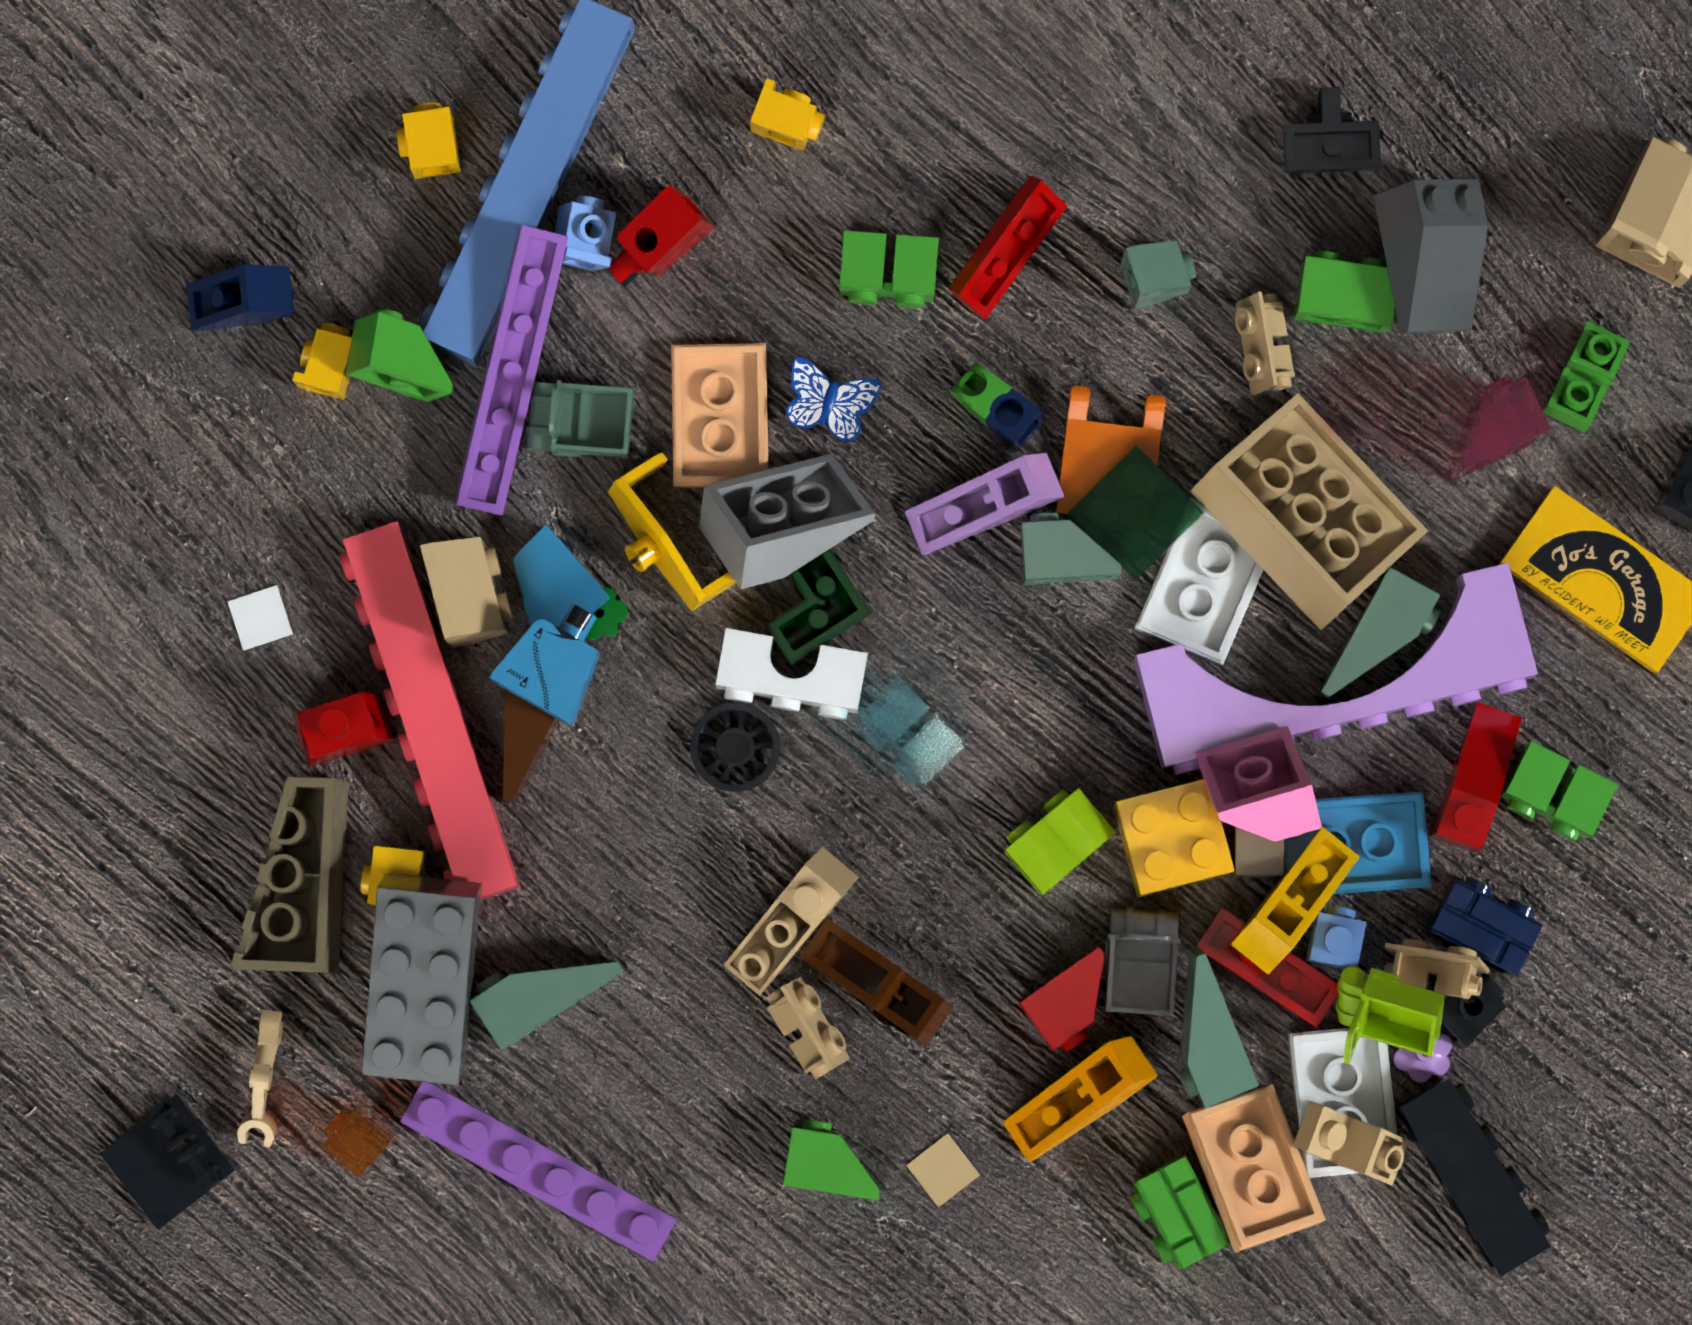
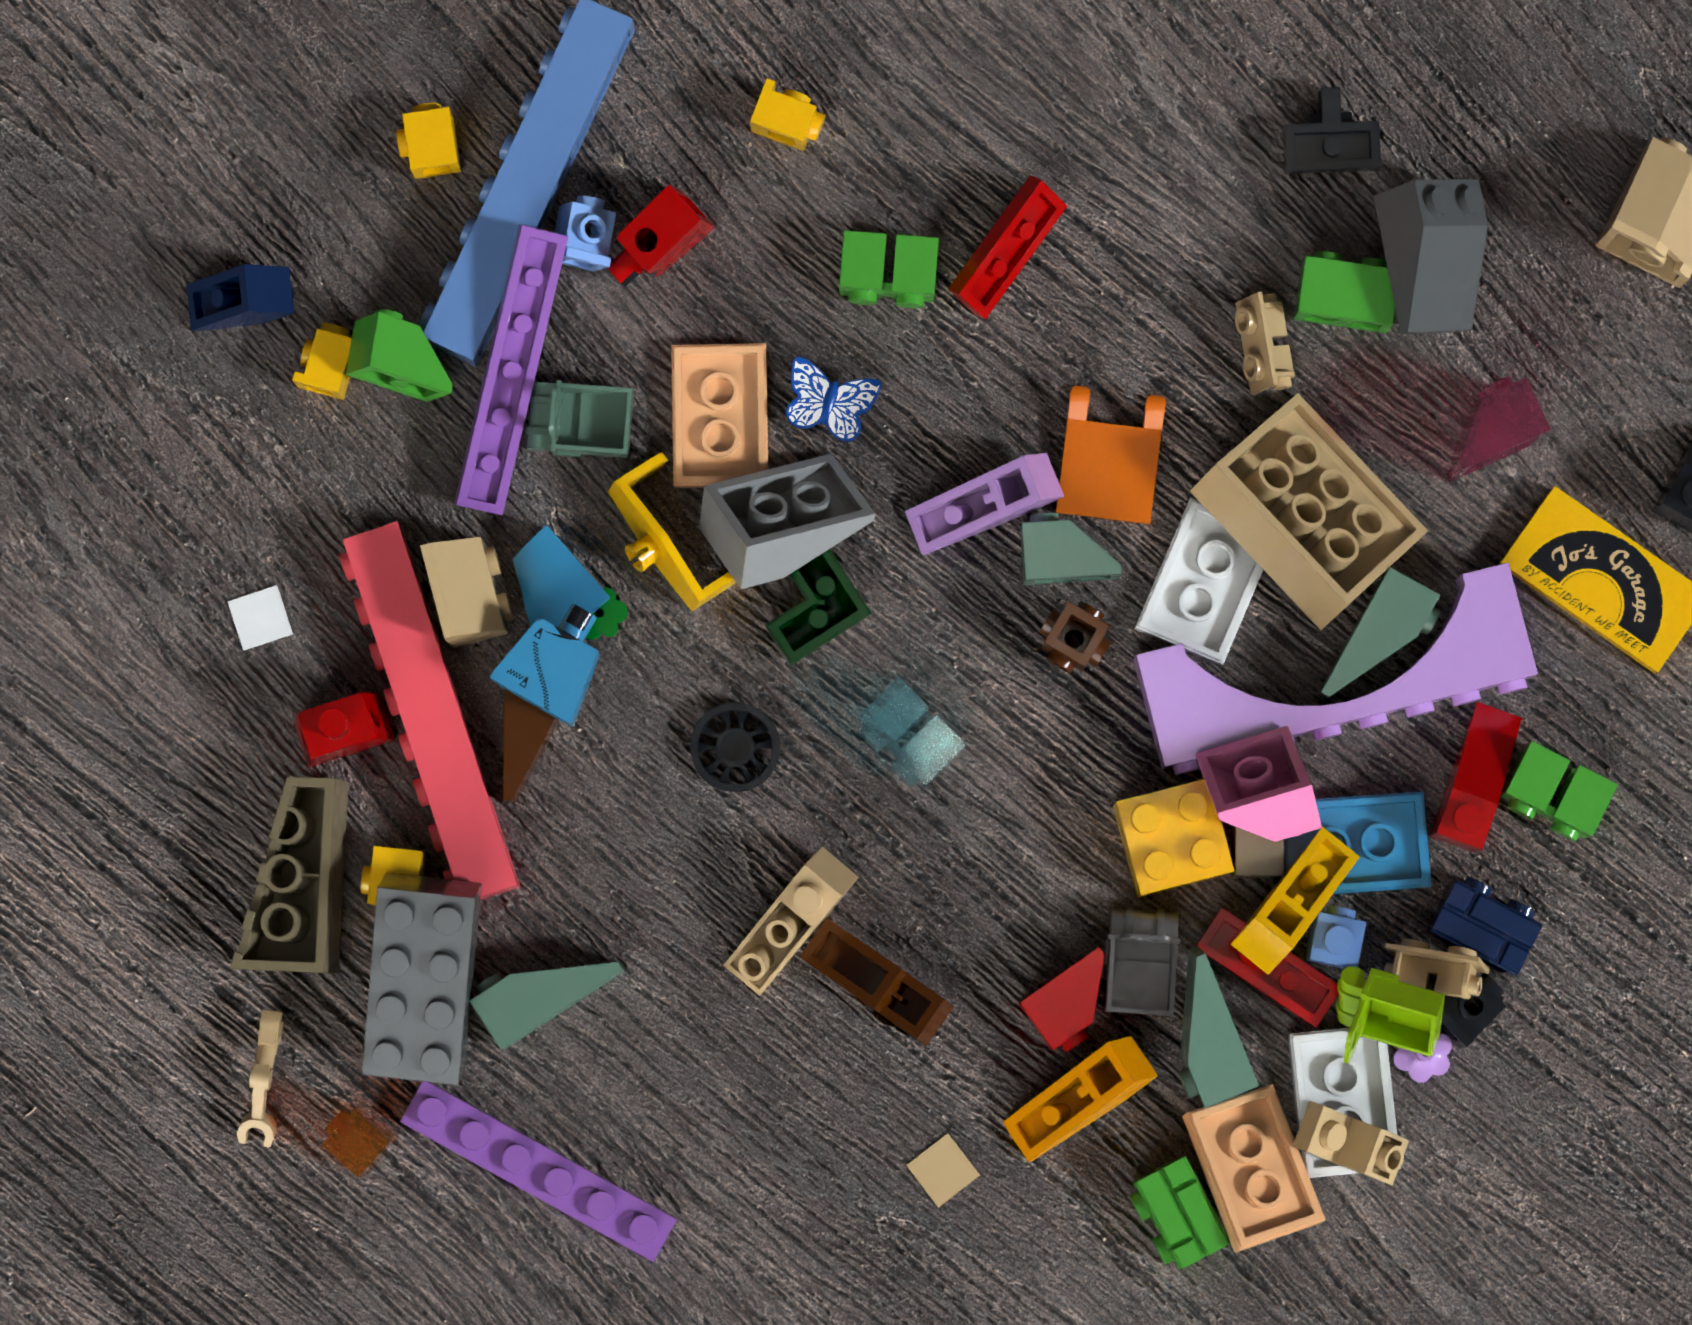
black hinge [100,1094,235,1230] -> none
white arch [715,628,868,720] -> none
tan hinge [766,976,850,1080] -> none
bright green slope [783,1119,881,1201] -> none
leg [950,362,1044,453] -> none
lime brick [1004,788,1116,896] -> none
clear green plate [1068,446,1204,581] -> none
sand green slope [1119,240,1196,311] -> none
black brick [1394,1078,1551,1276] -> none
bright green slope [1542,321,1630,433] -> none
none -> reddish brown brick [1039,601,1111,674]

